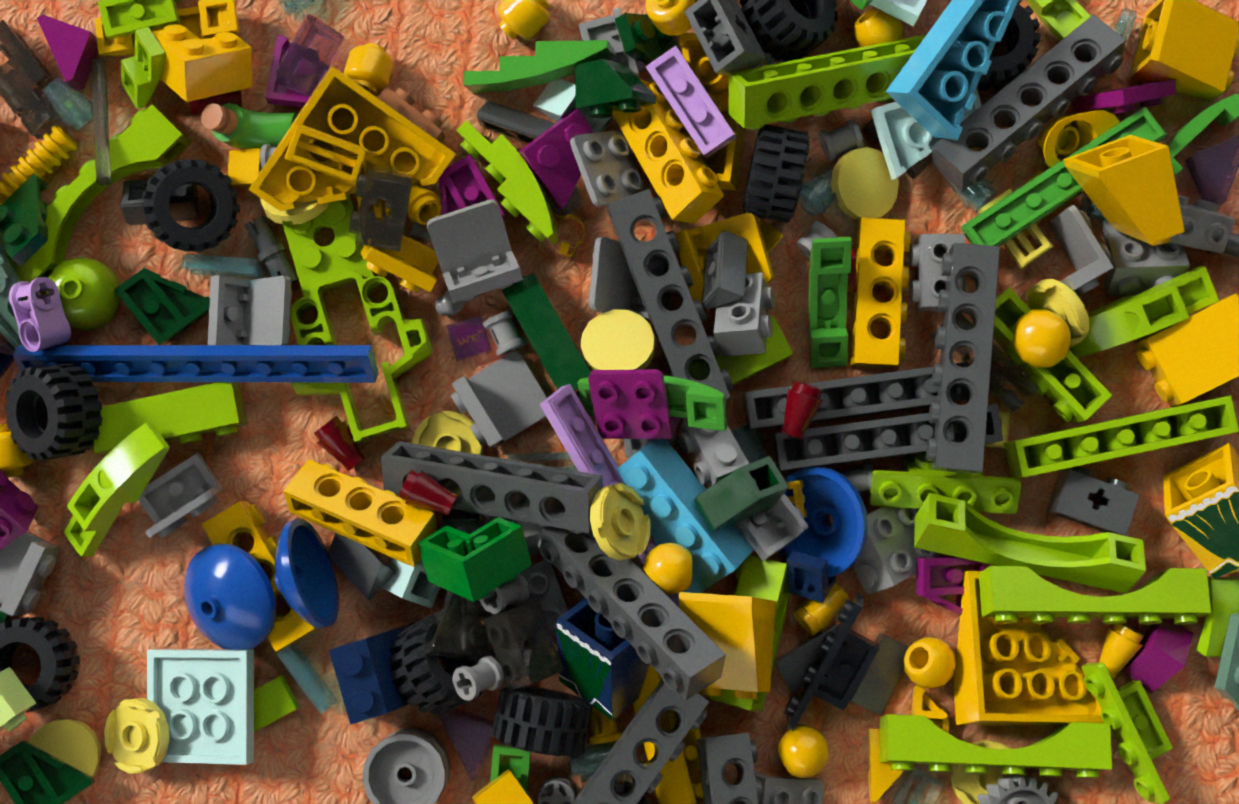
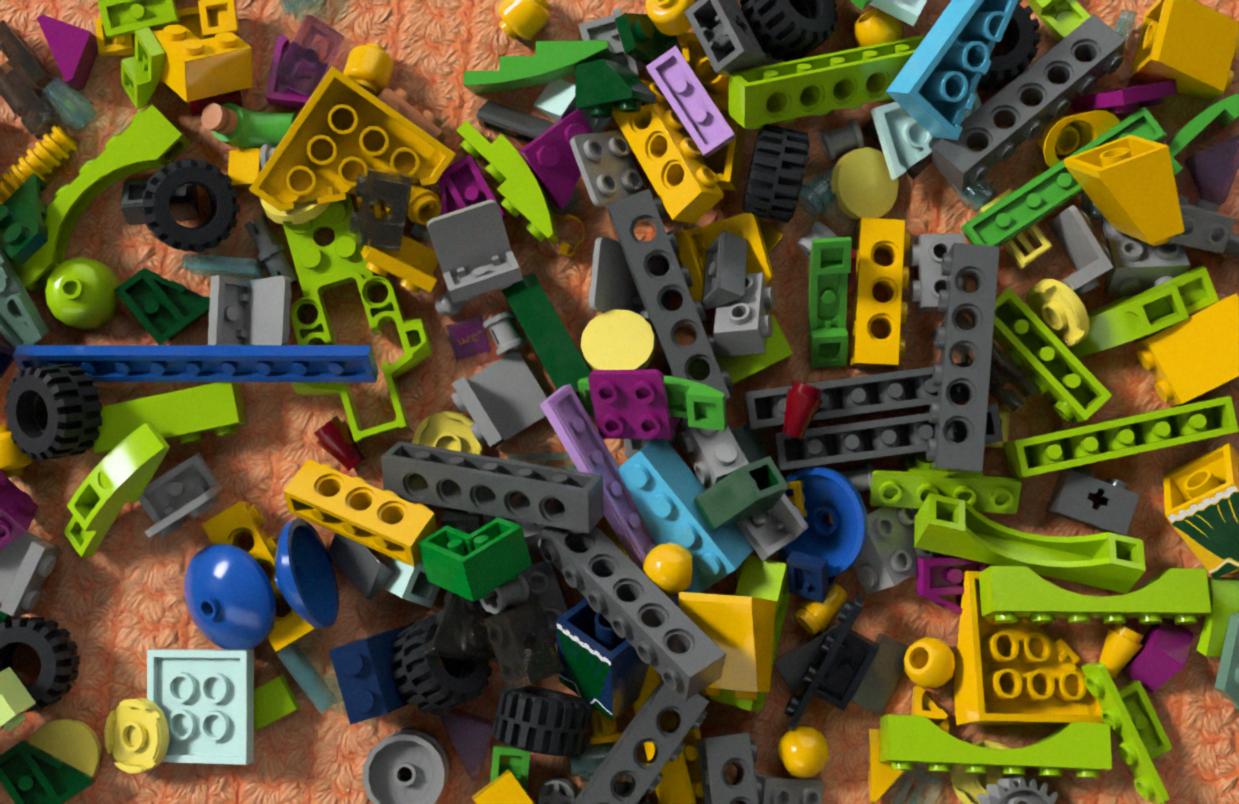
lavender piece [9,277,71,352] -> none
clear smoke bar [91,58,111,185] -> none
yellow tile [284,122,368,185] -> none
dark red cone [398,469,458,516] -> none
light grey bush [452,656,504,701] -> none
light yellow tile [590,483,651,561] -> none
yellow hair [1012,309,1071,368] -> none

